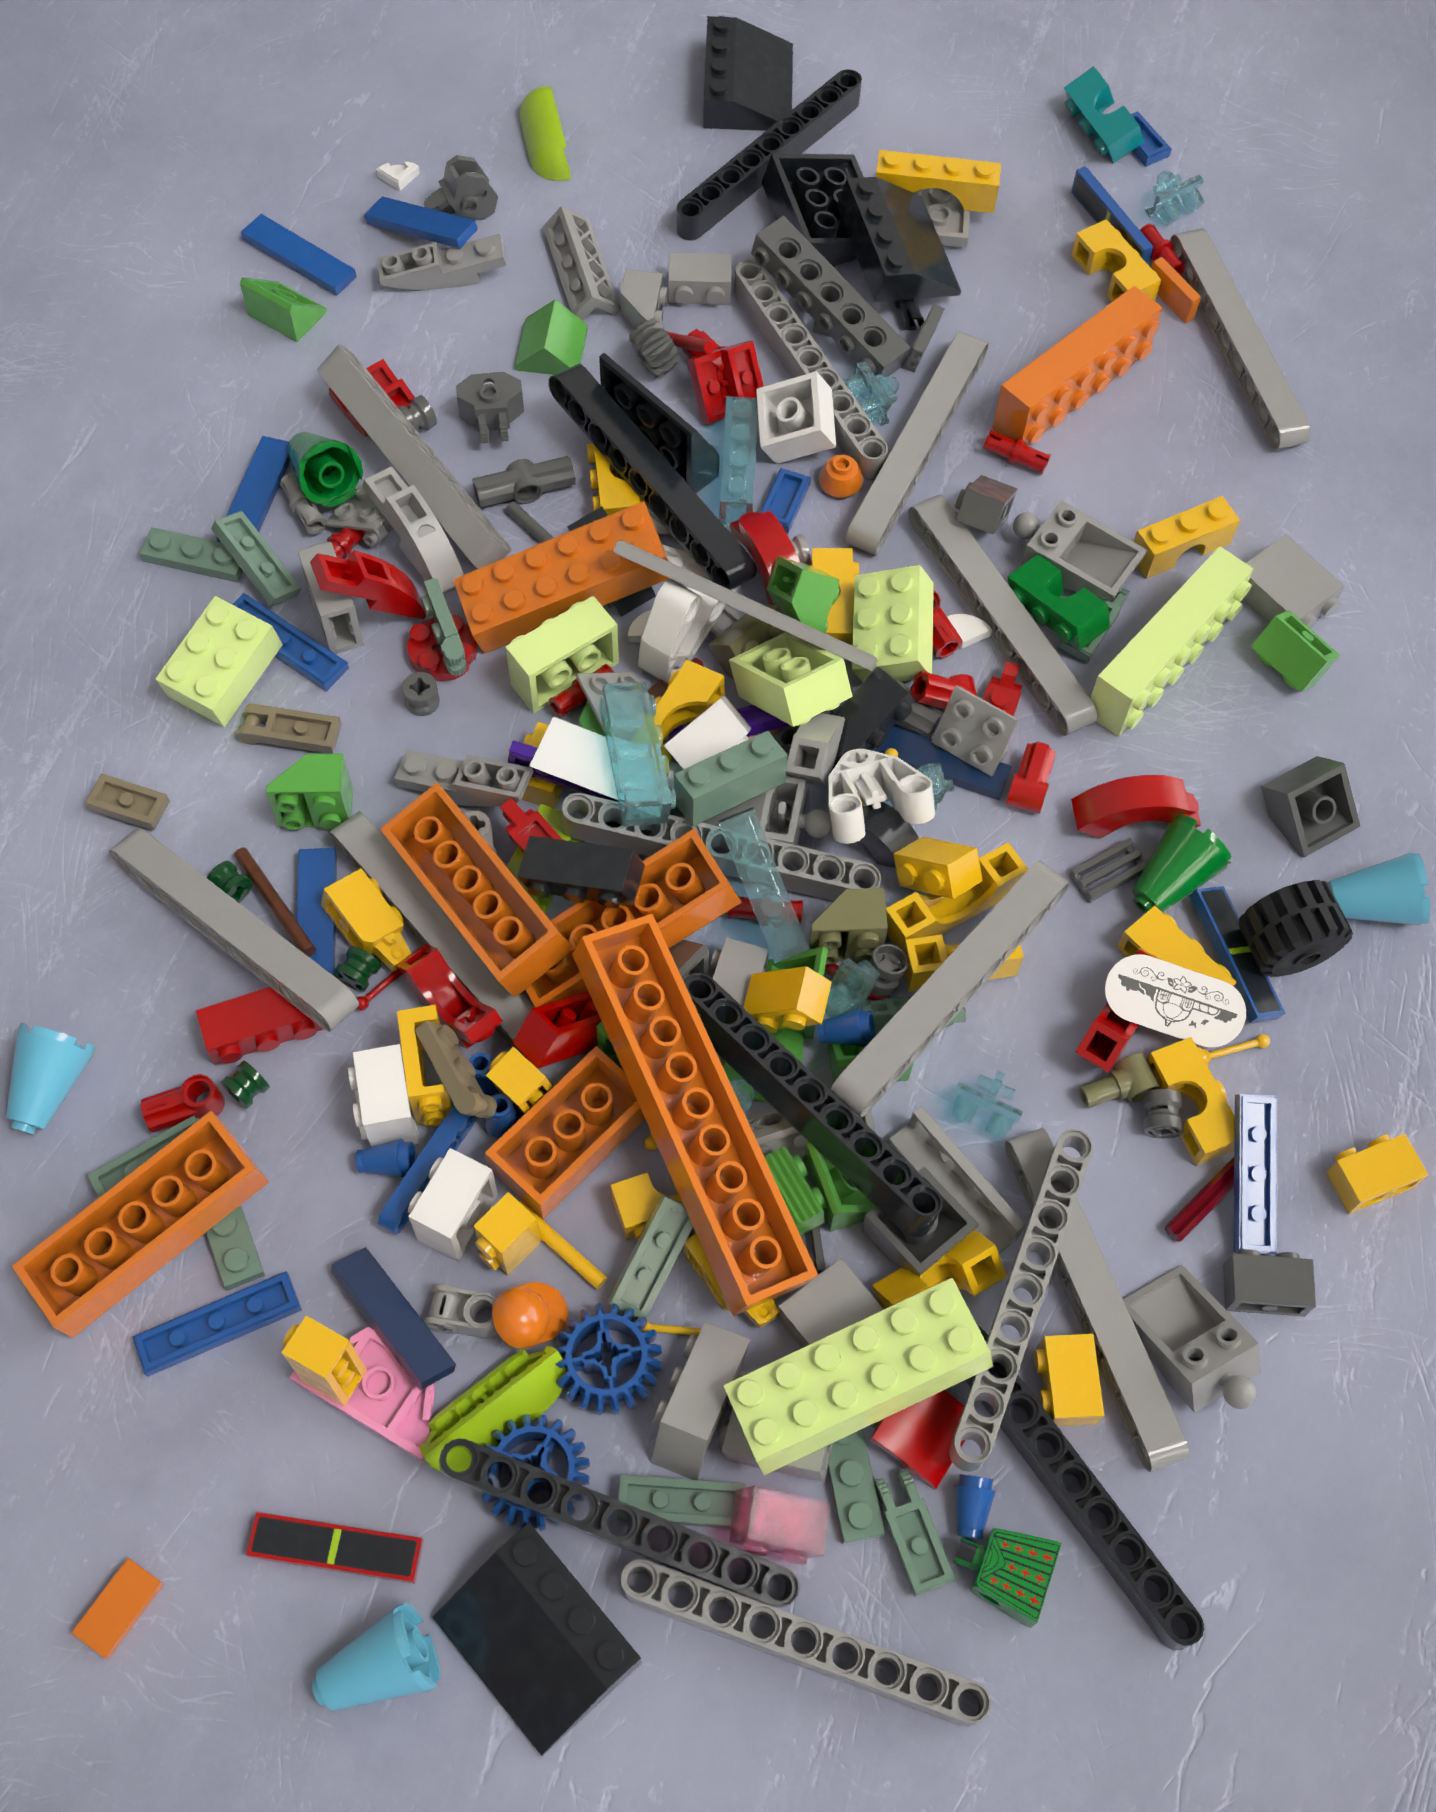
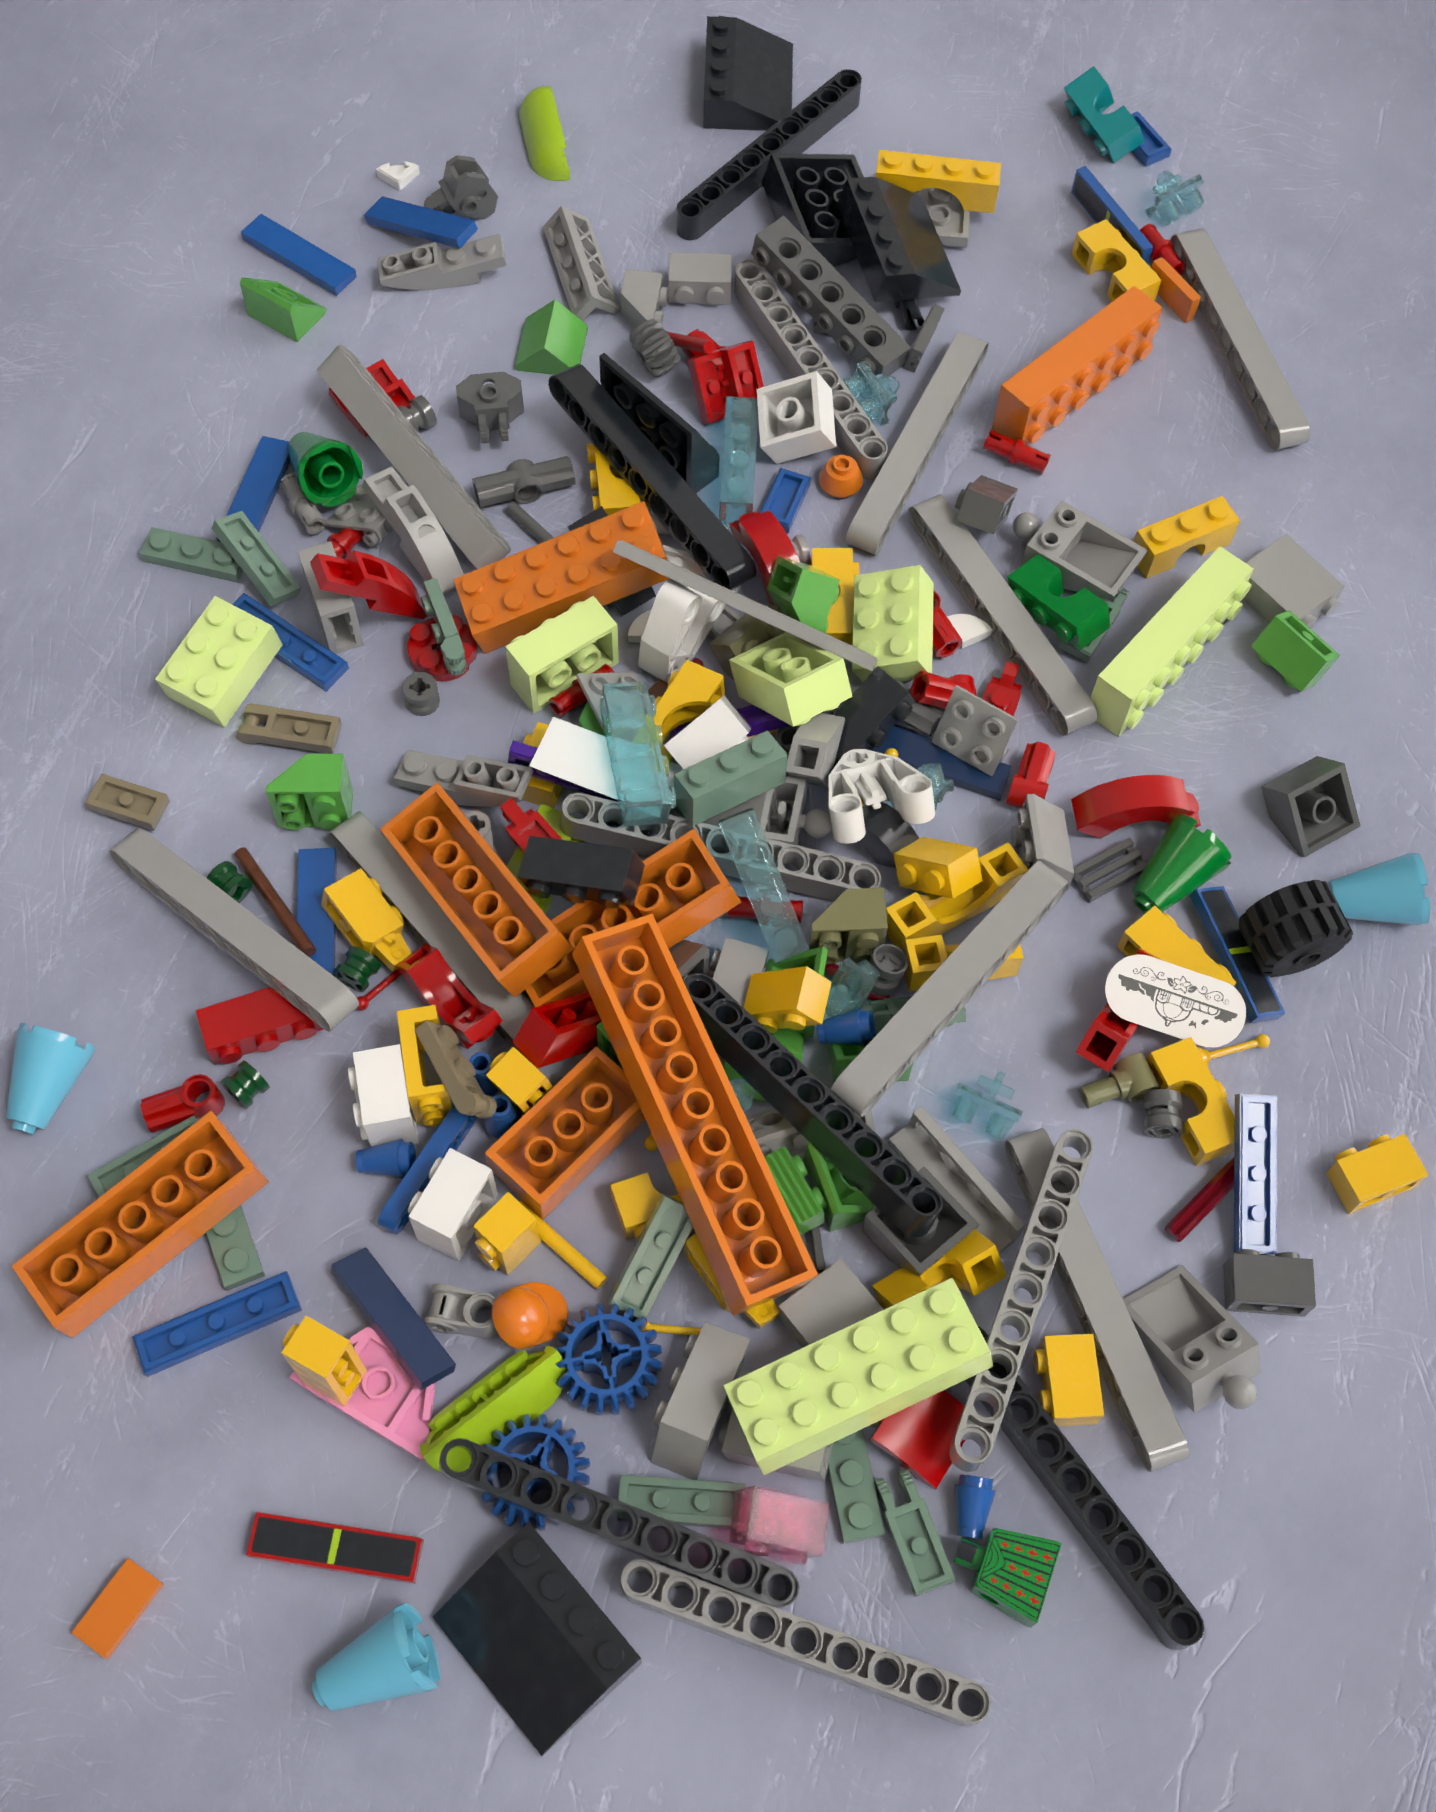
none -> light grey slope [1011,794,1074,890]

